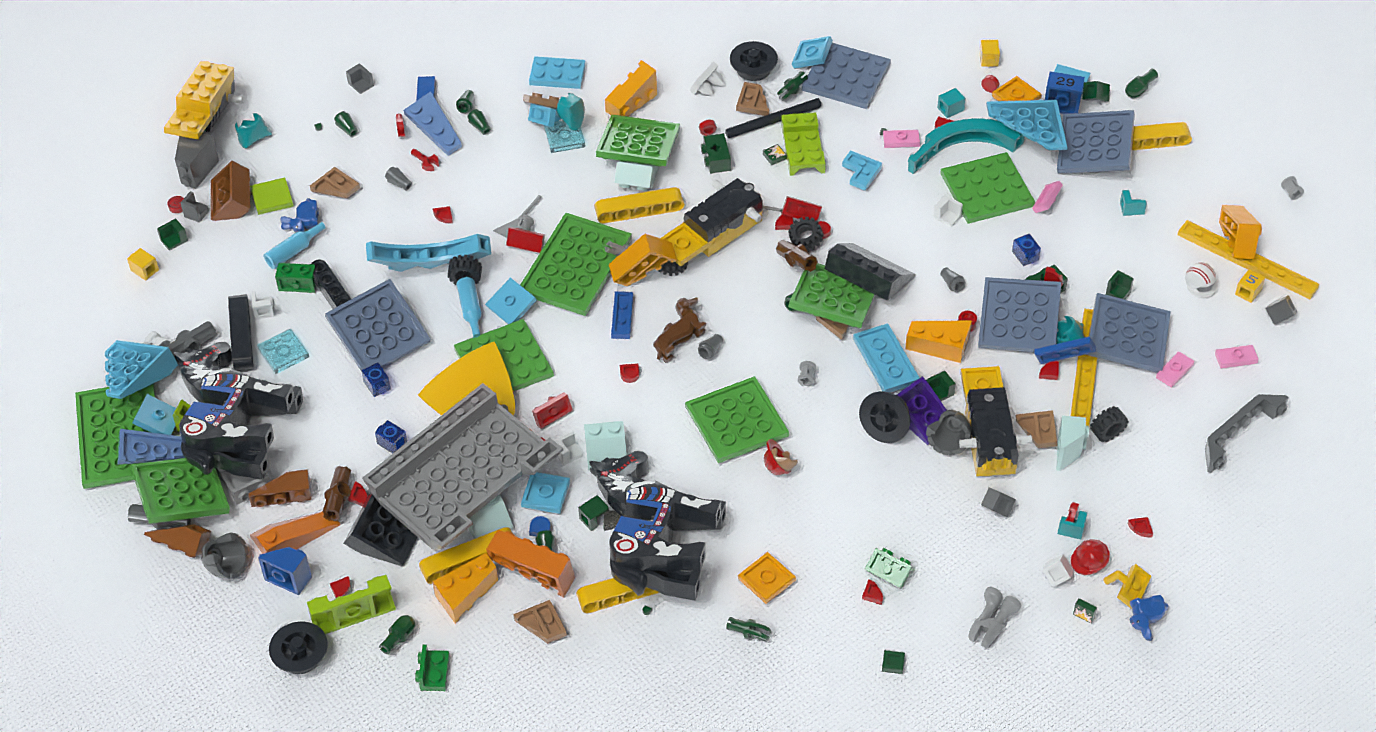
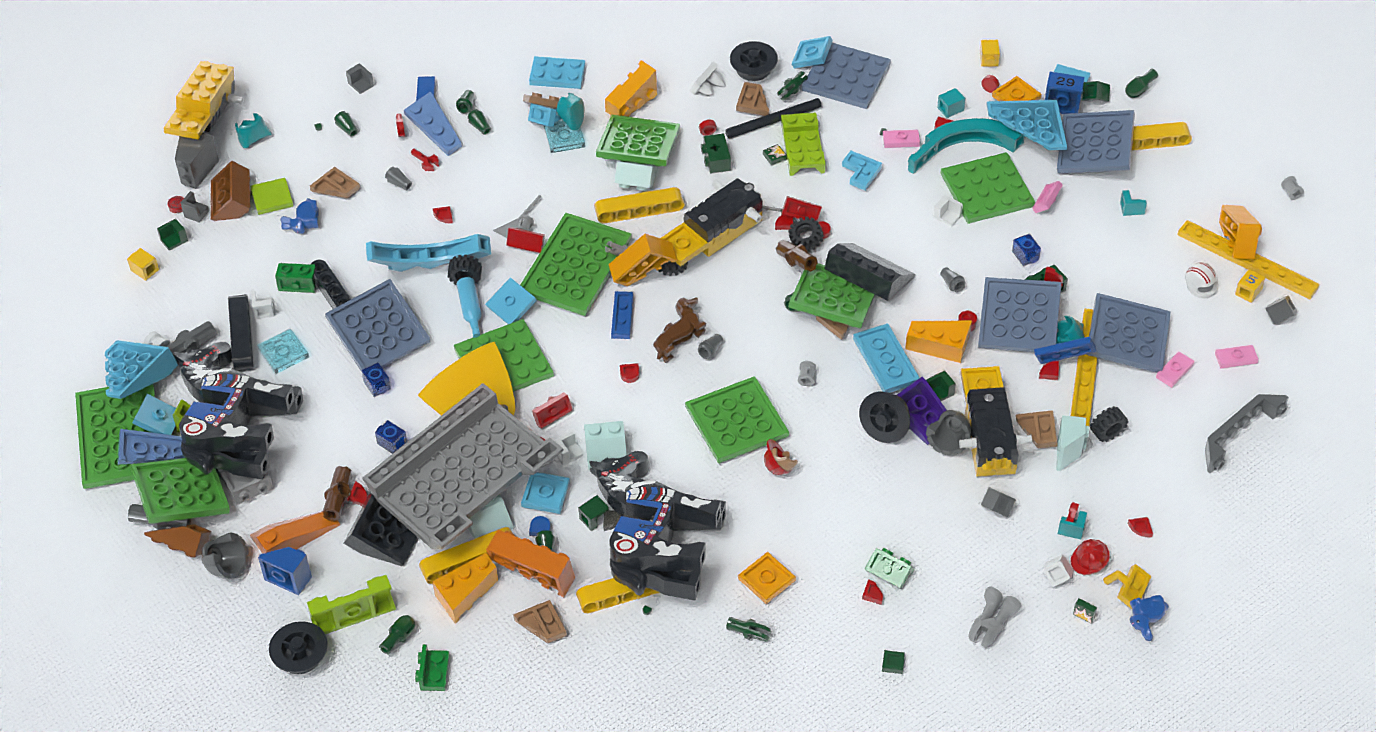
dark orange slope [248,469,312,507] -> none
medium azure piece [263,222,326,269] -> none
red tile [329,576,351,598] -> none
dark green panel [1105,270,1134,300] -> none

